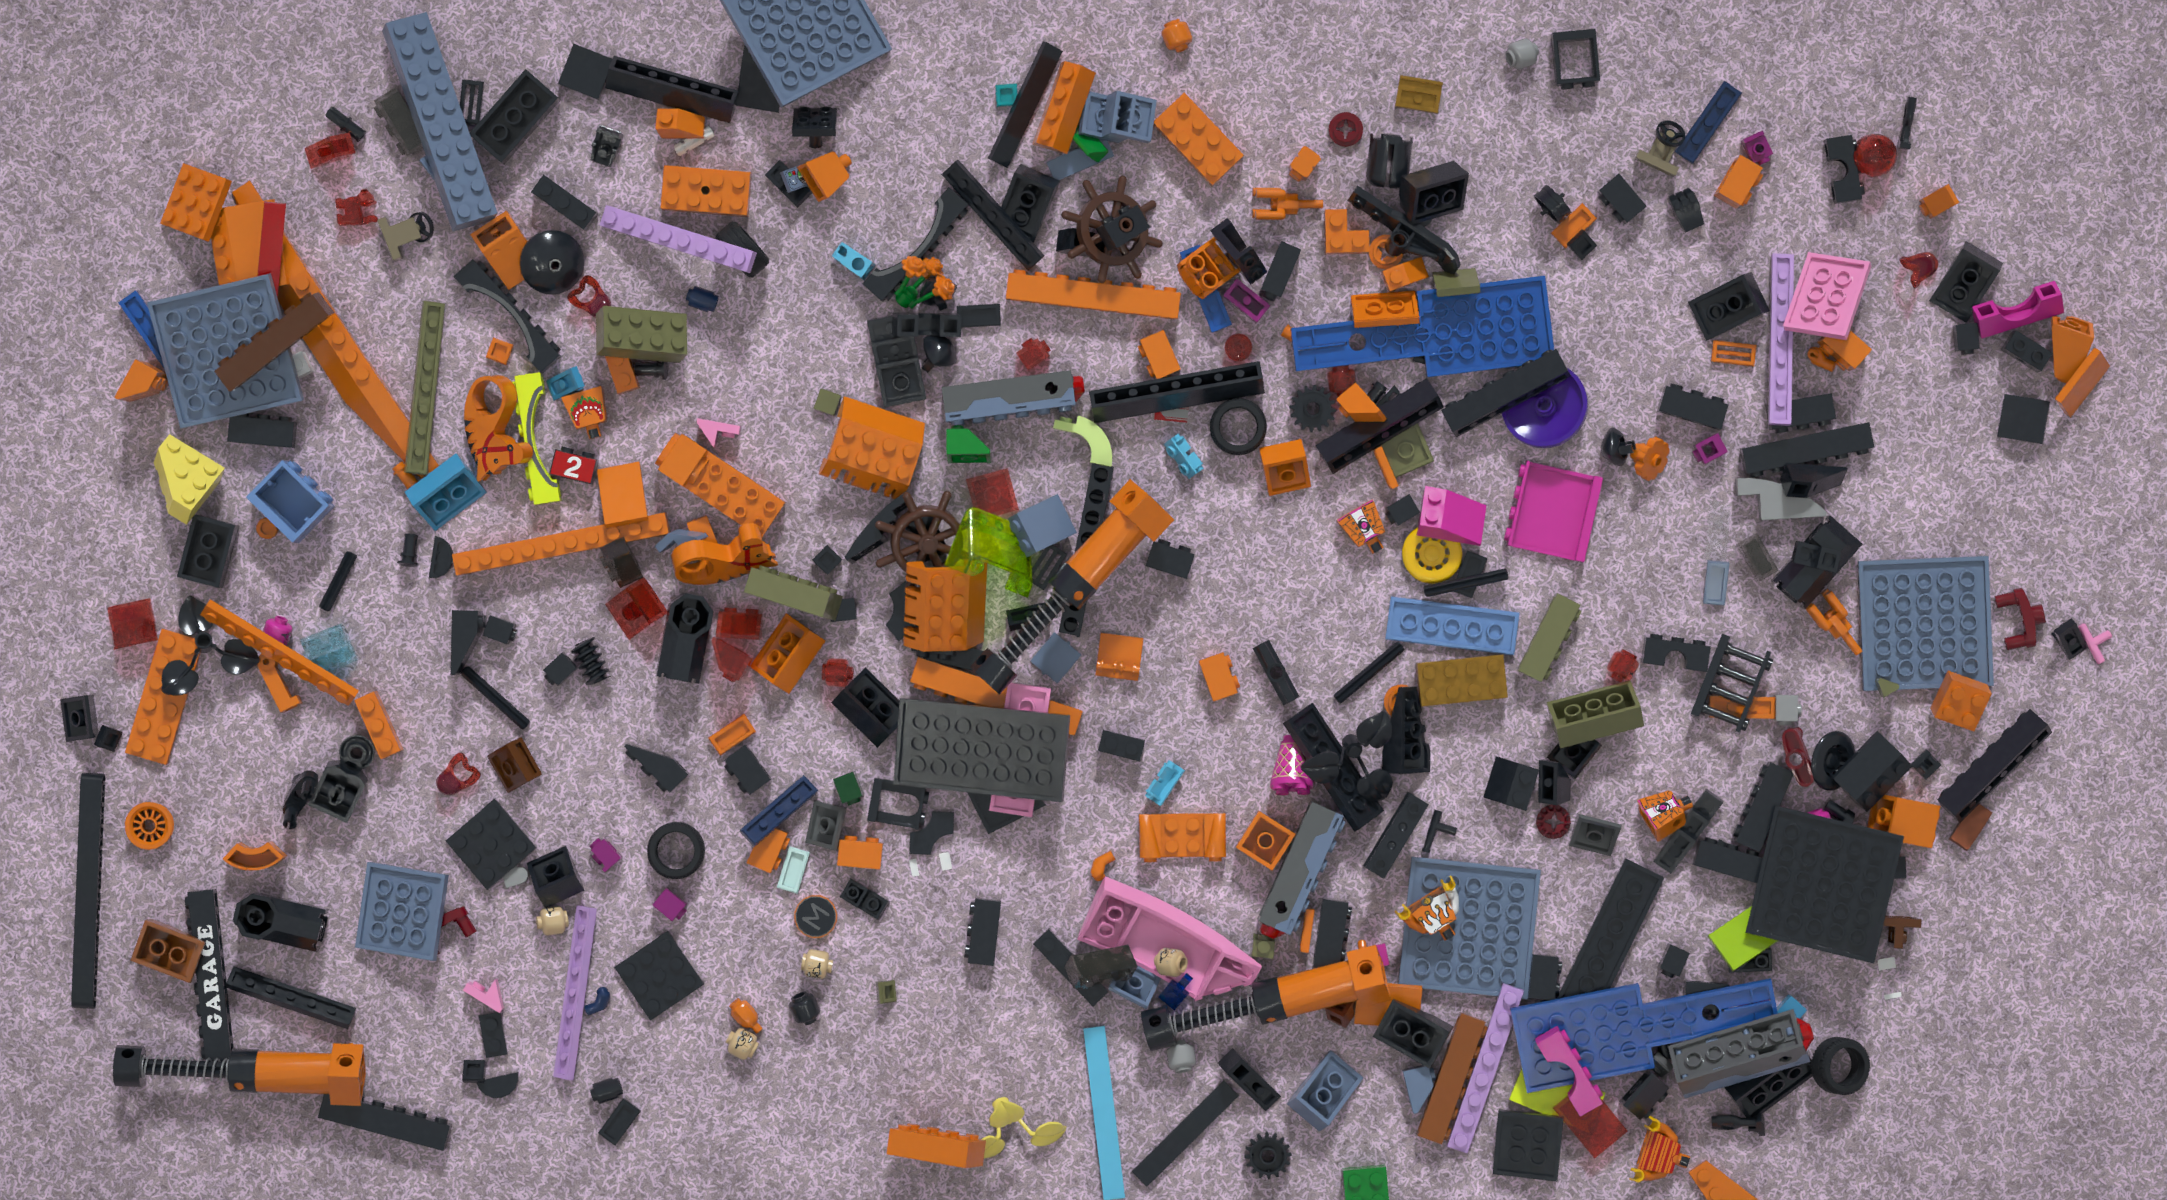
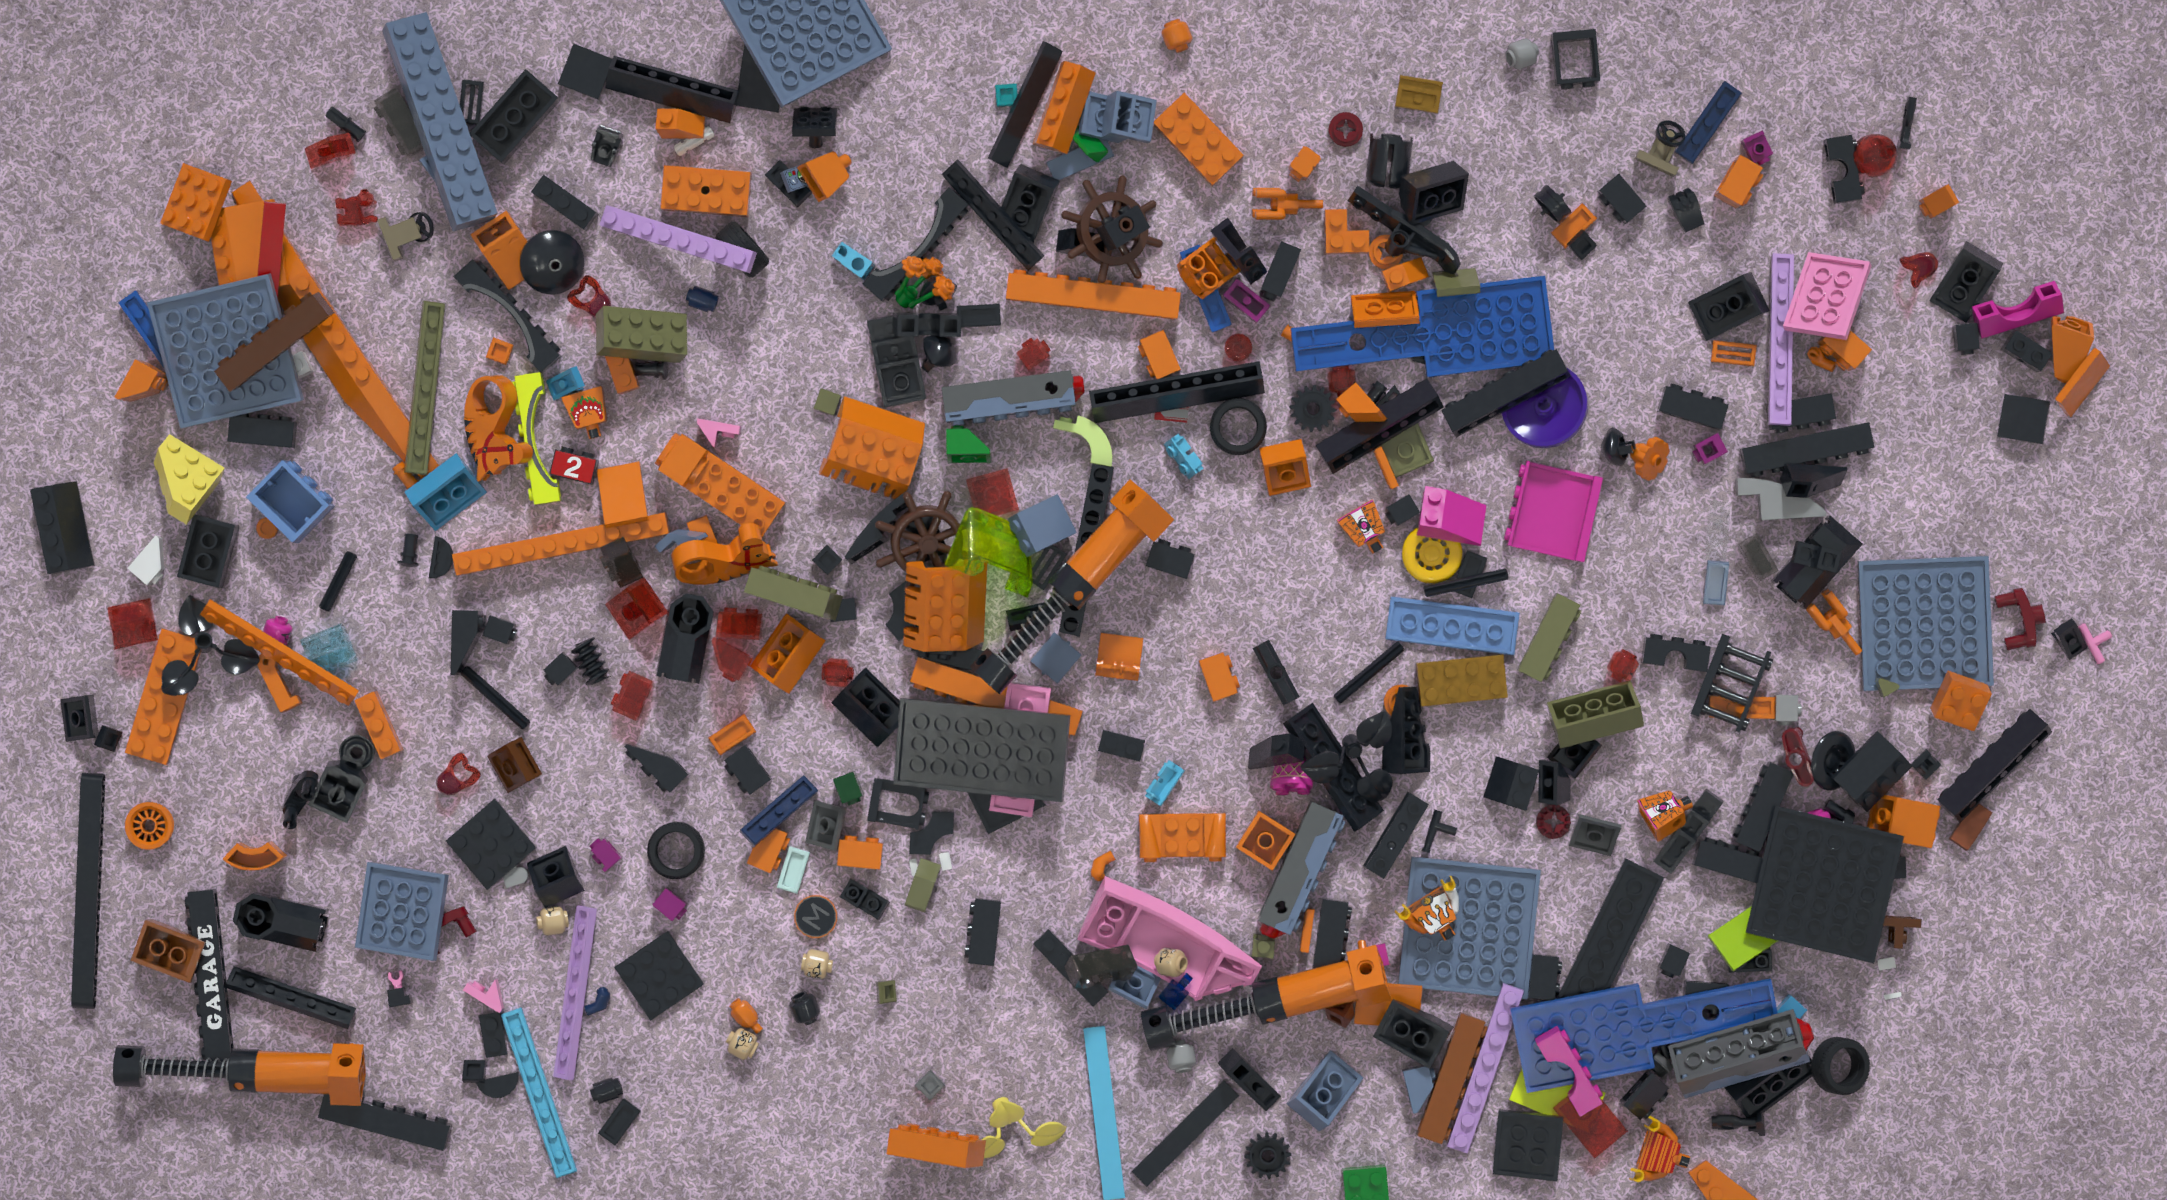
none -> black slope [30,481,95,575]
none -> white slope [127,535,165,585]
none -> black piece [387,970,413,1008]
none -> medium azure tile [501,1007,577,1178]
none -> clear red brick [611,670,654,721]
none -> olive slope [904,858,941,913]
none -> flat silver tile [915,1070,945,1100]
none -> black slope [1248,733,1305,770]

